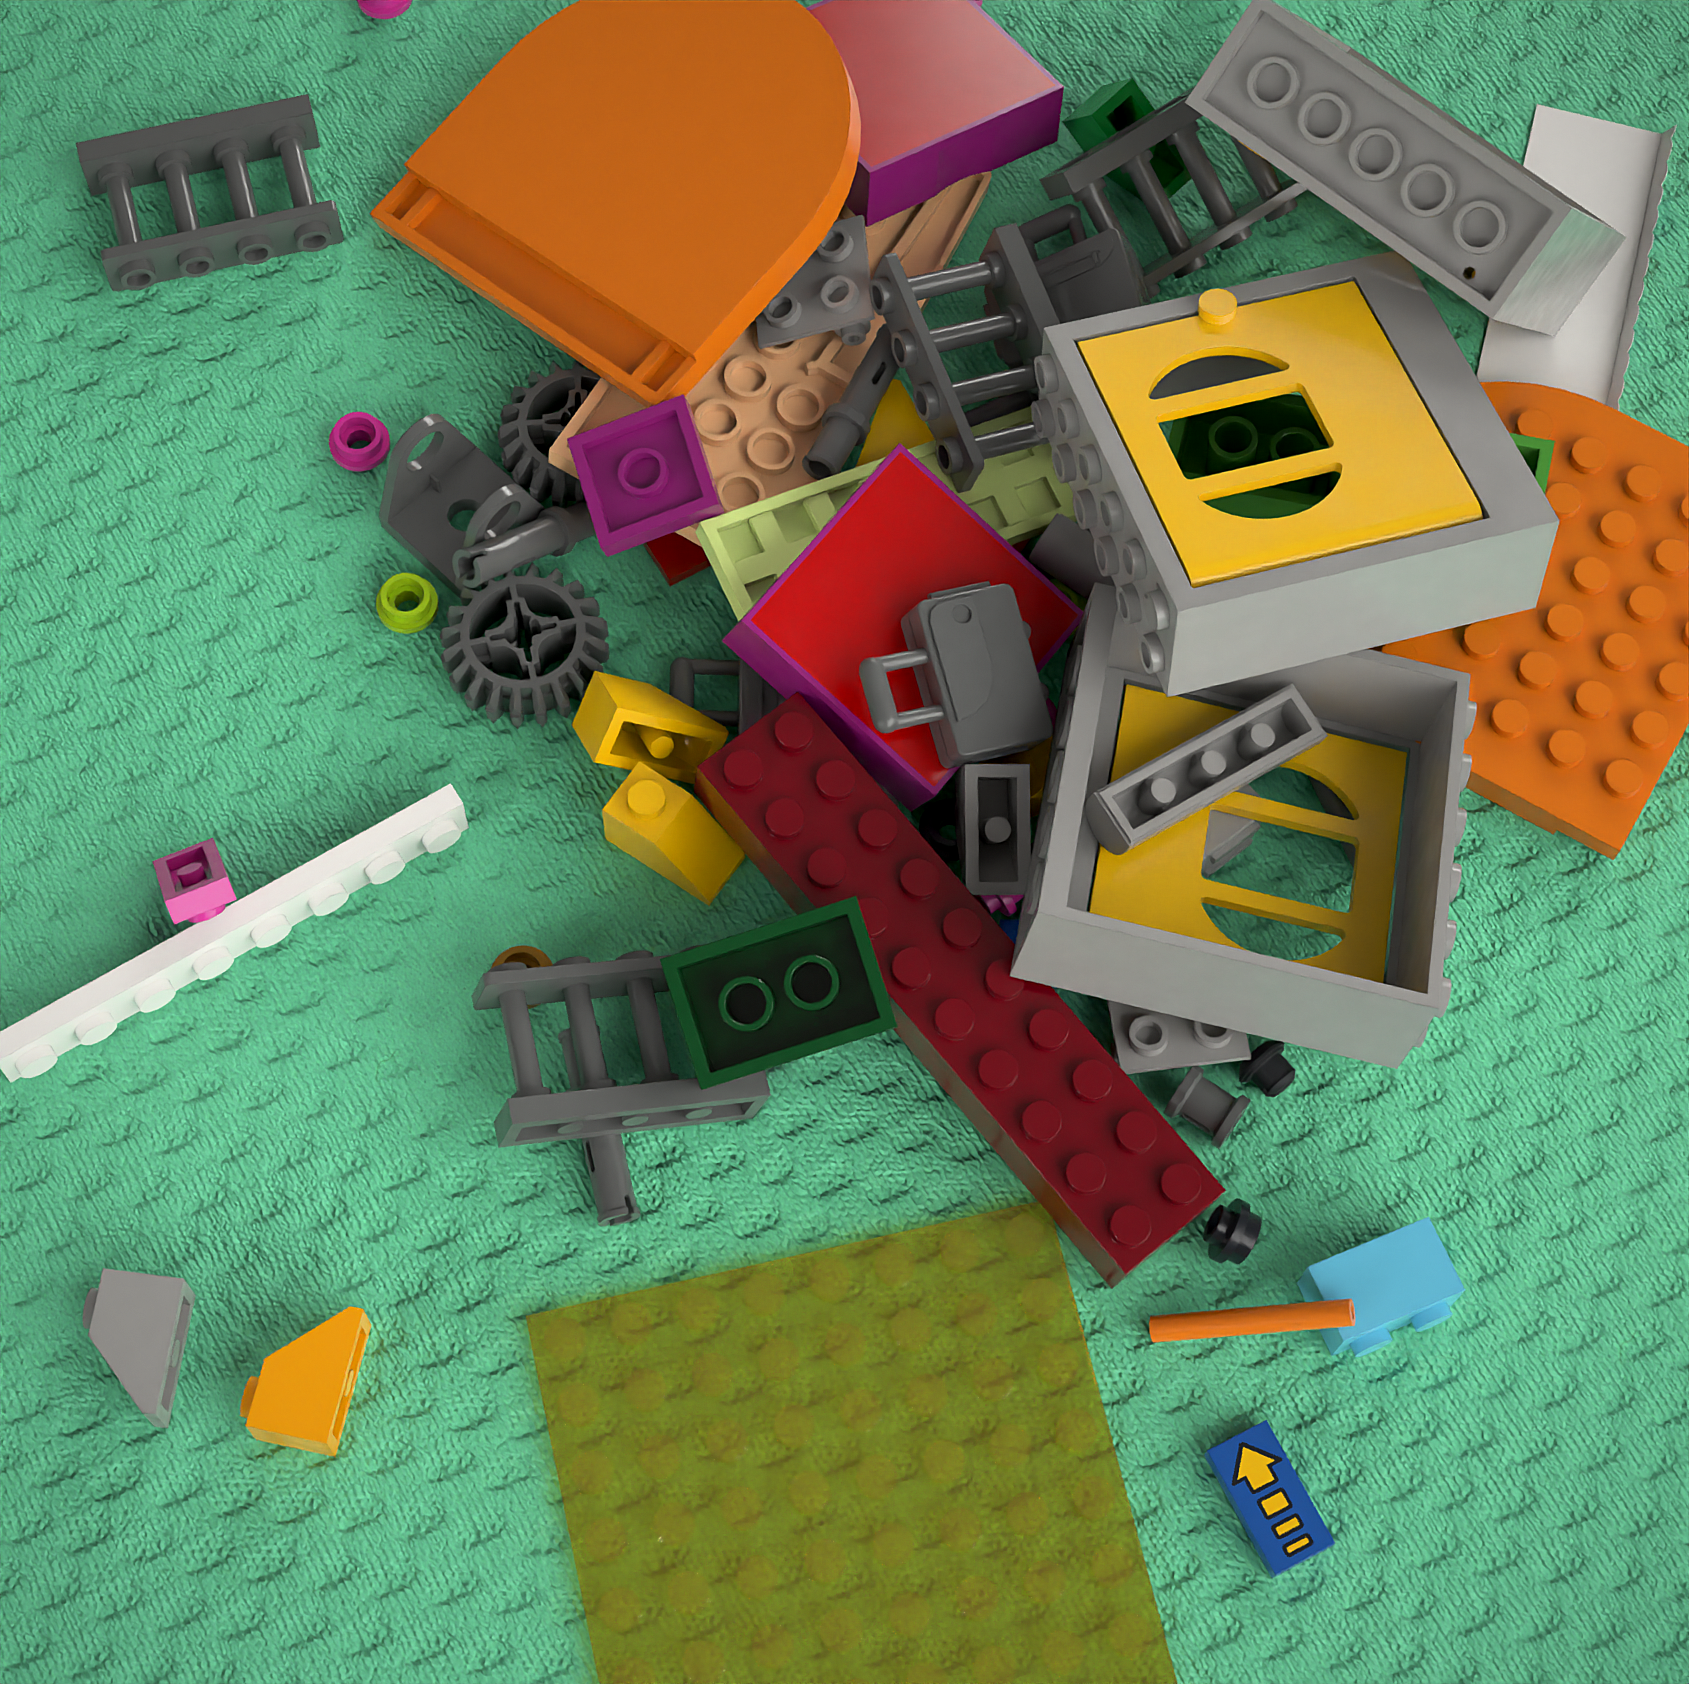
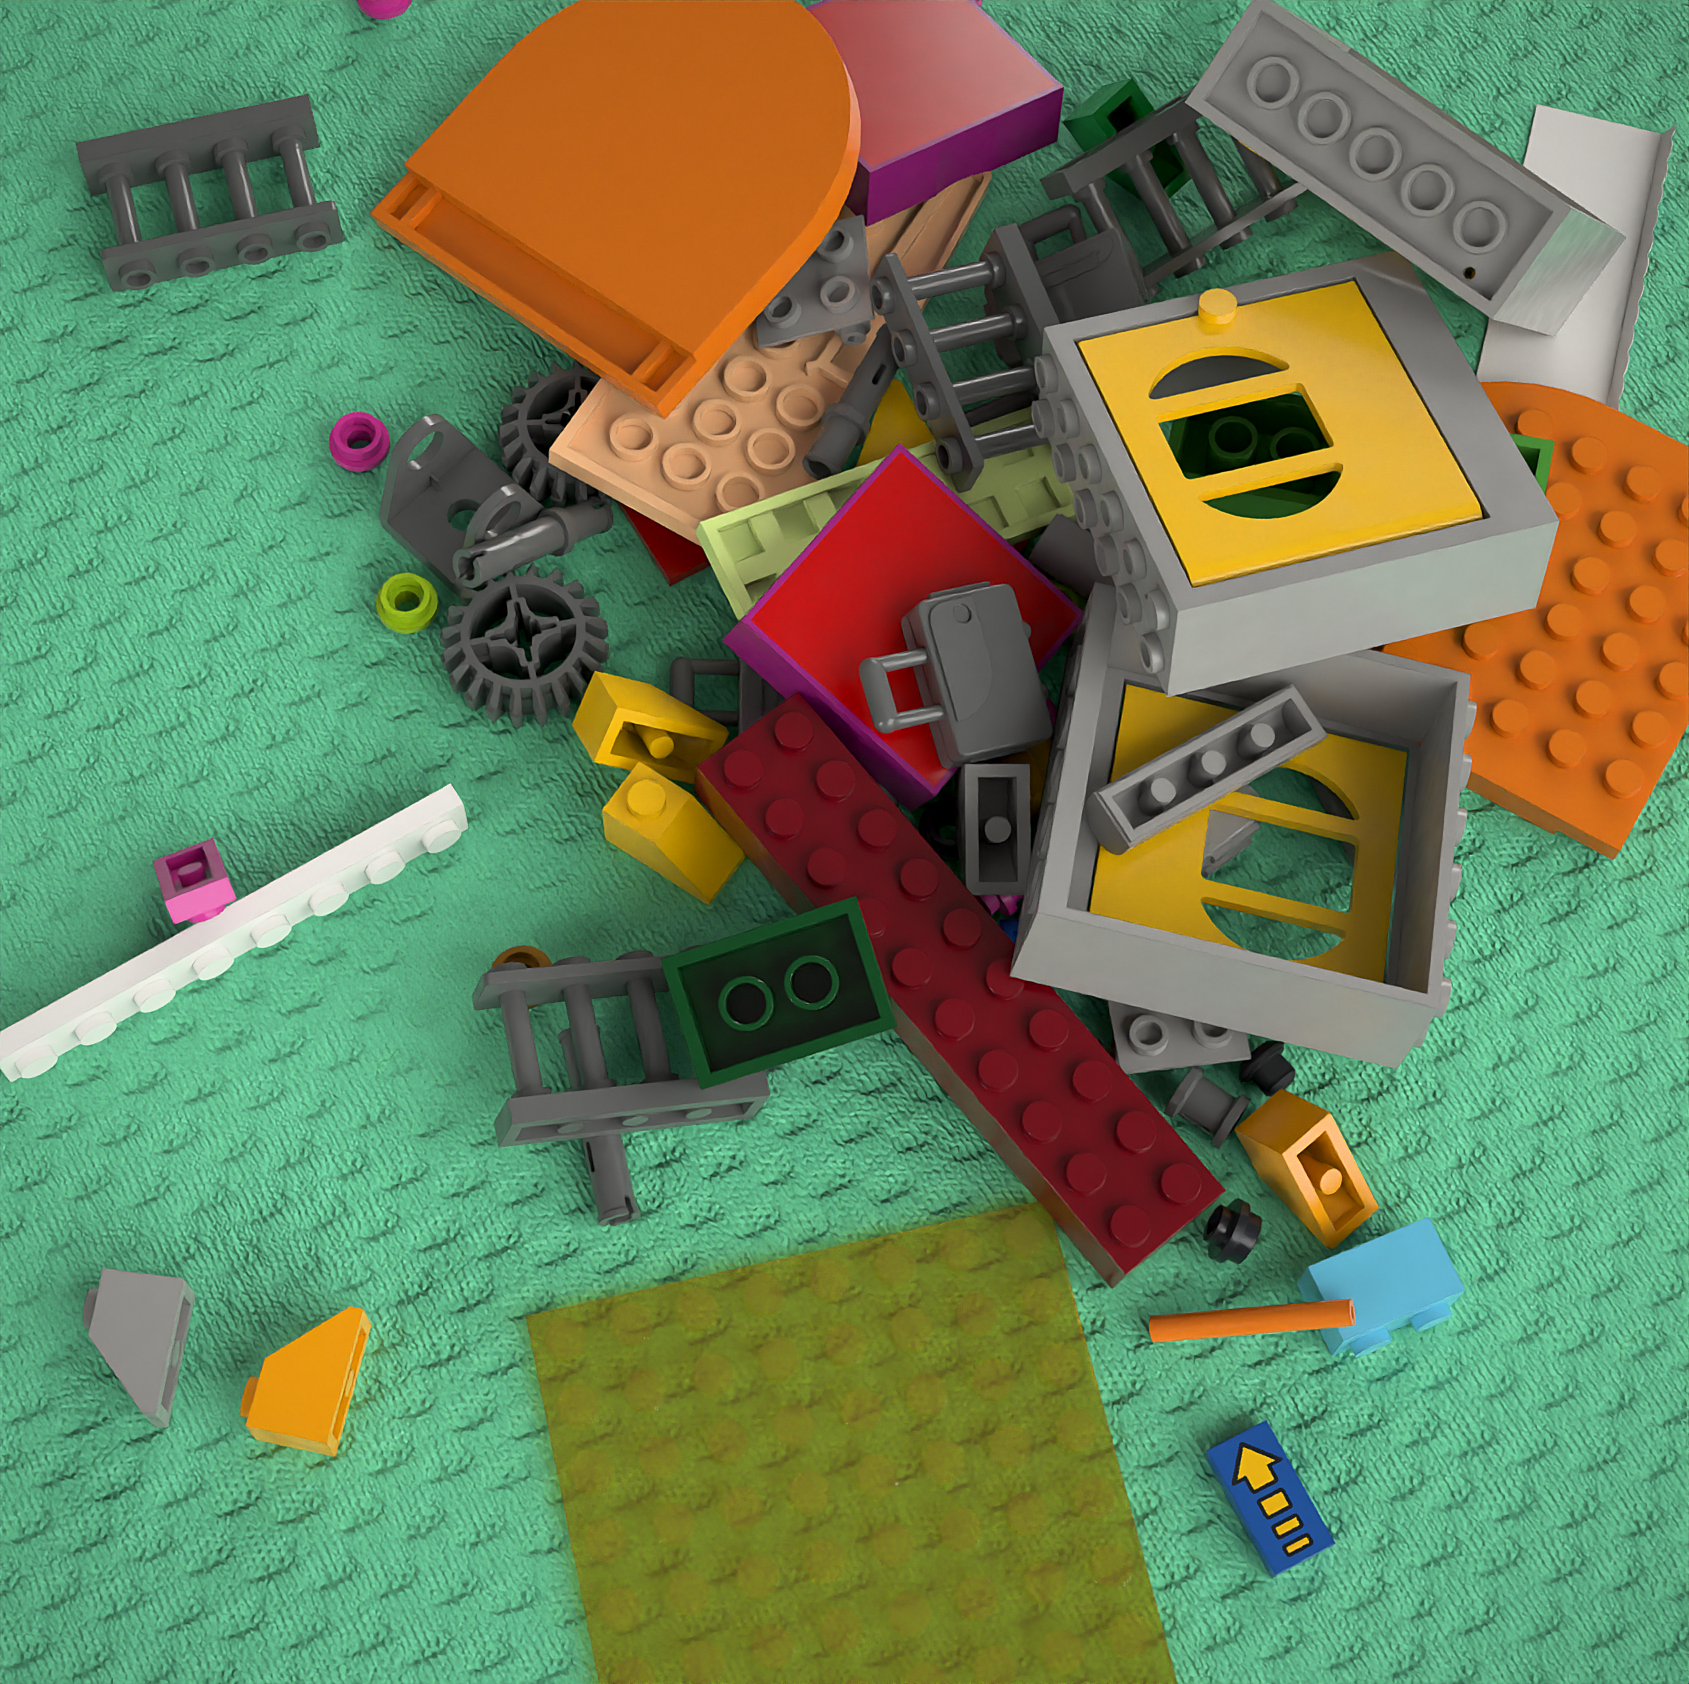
magenta plate [567,394,725,557] -> none
none -> light orange slope [1234,1088,1379,1250]

